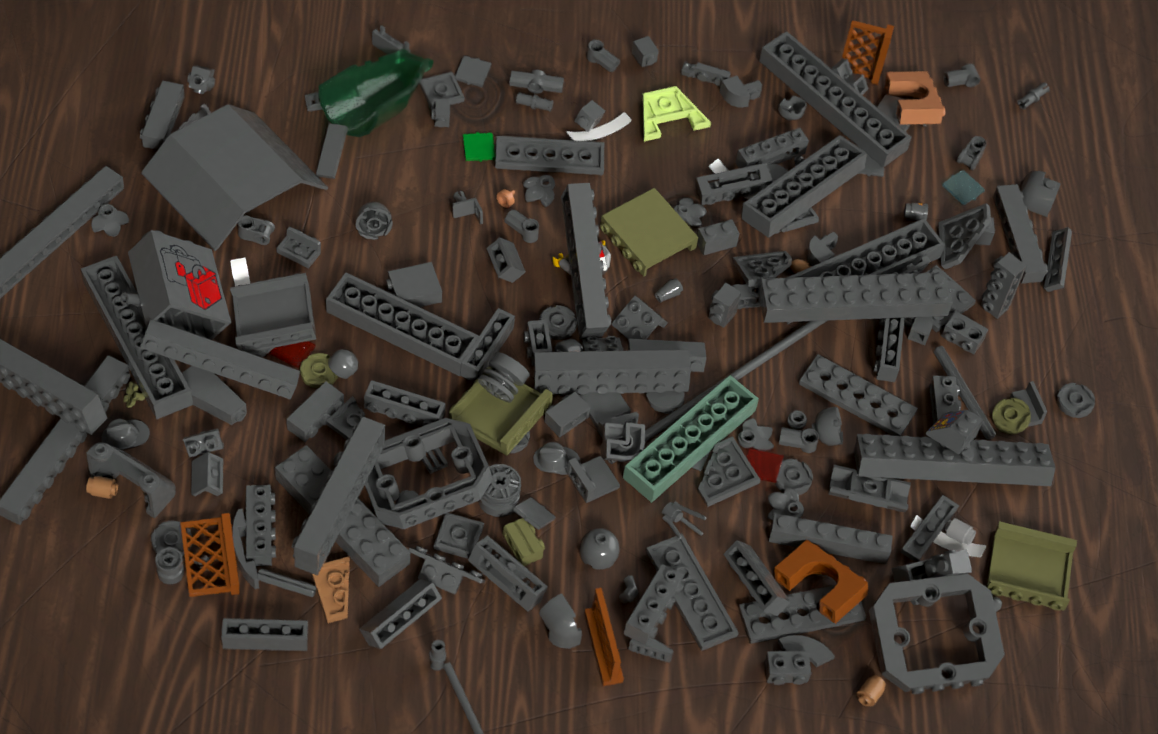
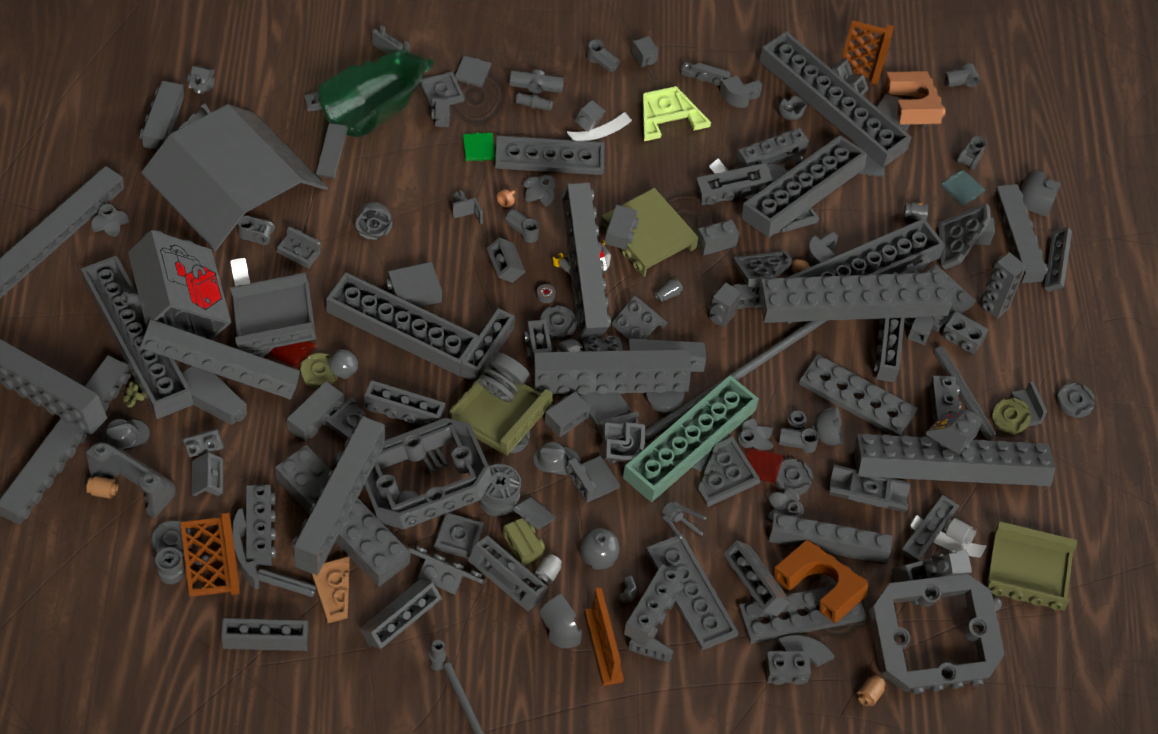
dark grey plate [674,198,707,226] -> none
dark grey pin [1017,82,1049,109] -> none
none -> light grey brick [534,554,562,585]
none -> dark grey tile [537,284,556,303]
none -> dark grey brick [605,205,640,250]

